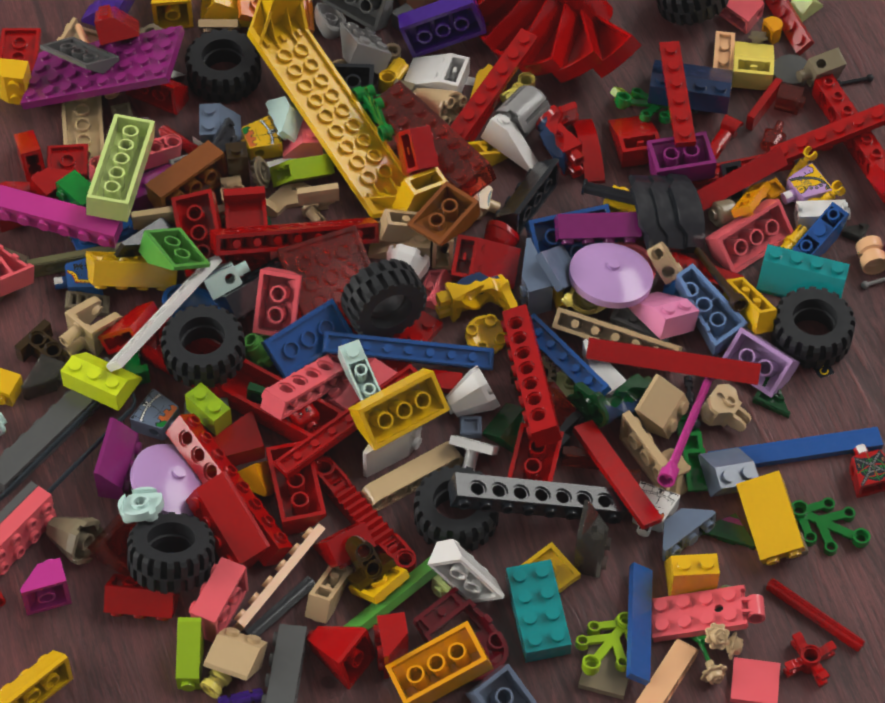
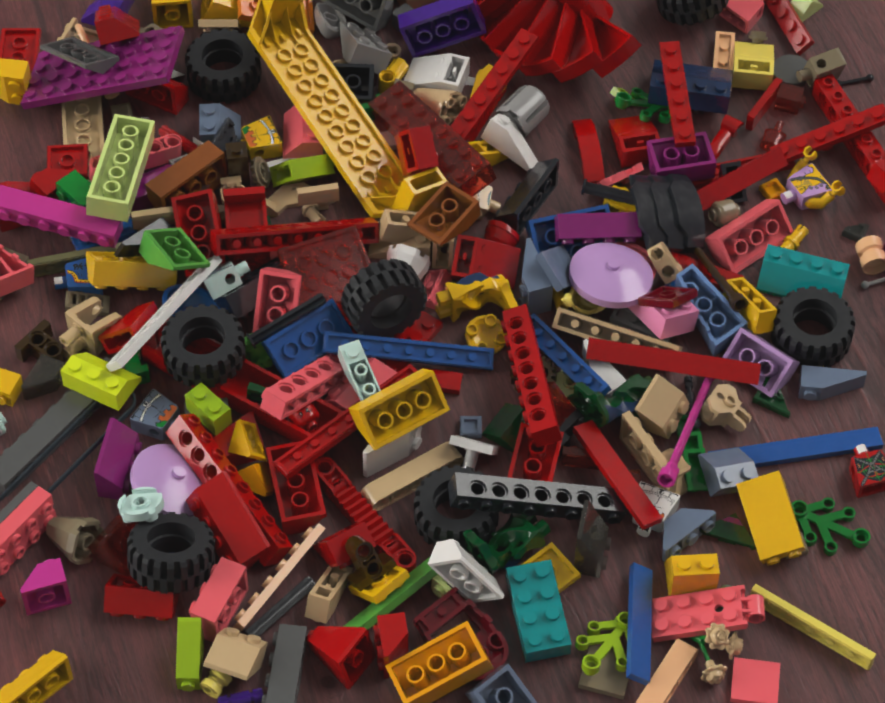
red slope [13,130,45,182] -> none
light aqua slope [265,96,303,143] -> none
green plant [352,84,394,142] -> none
white cone [446,365,501,417] -> none
light yellow pin [500,72,536,102] -> none
red hips [535,101,584,179] -> none
light orange plate [731,180,771,218] -> none
light orange brick [761,16,783,45] -> none
red axle [766,578,865,652] -> none
red pin [783,631,837,687] -> none
blue slope [792,202,849,256] -> none
white brick [794,199,851,229] -> none
none -> yellow slope [228,419,267,461]
none -> black axle [246,293,326,349]
none -> dark green hips [463,513,551,575]
none -> coral wing [597,162,644,187]
none -> dark red tile [638,286,698,309]
none -> light yellow tile [750,584,876,670]
none -> sand blue slope [798,365,867,401]

